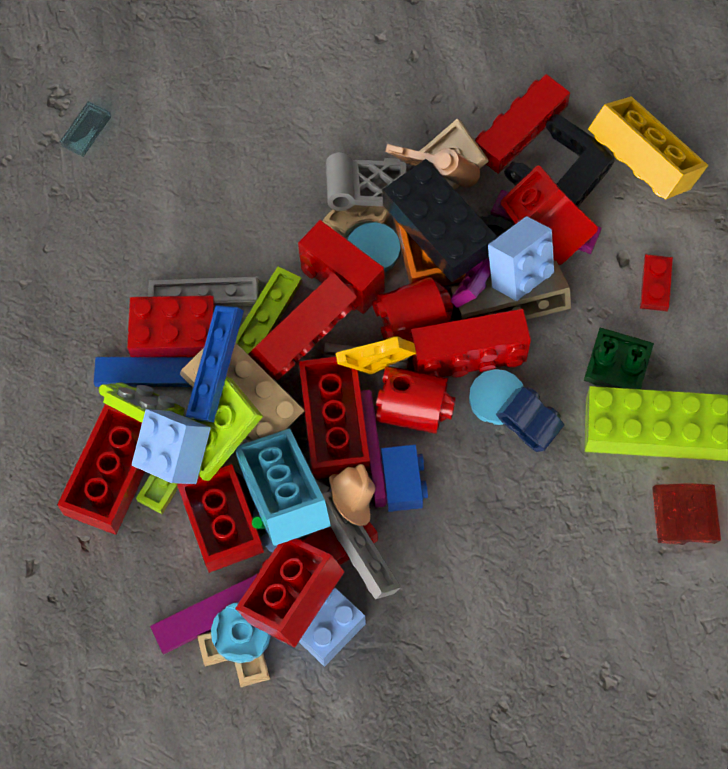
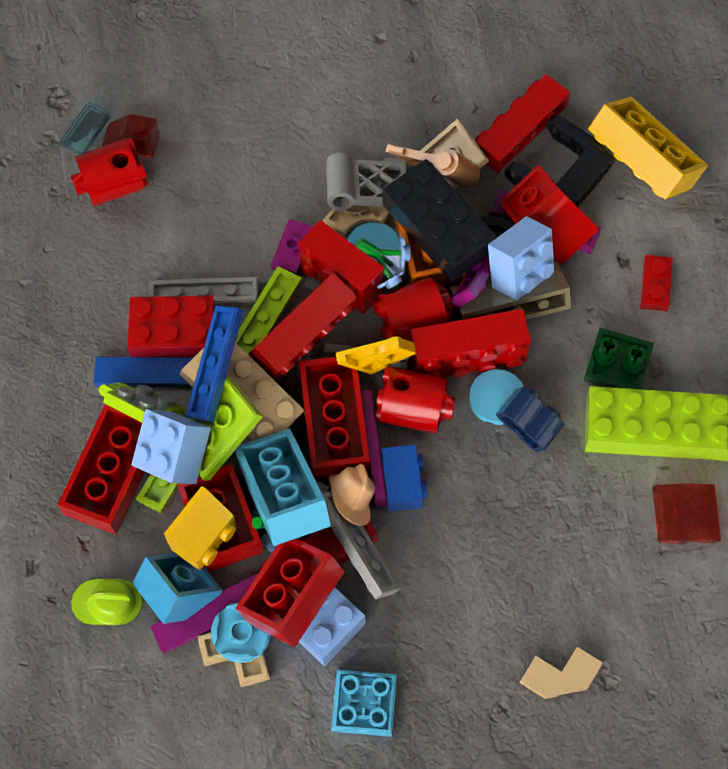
none -> red cylinder [70,138,149,207]
none -> lime piece [71,579,142,625]
none -> clear red slope [102,114,160,158]
none -> dark azure slope [133,553,223,624]
none -> yellow slope [164,486,236,571]
none -> magenta plate [271,219,313,275]
none -> medium azure tile [331,669,397,737]
none -> plant [356,237,412,290]
none -> tan tile [520,647,603,699]

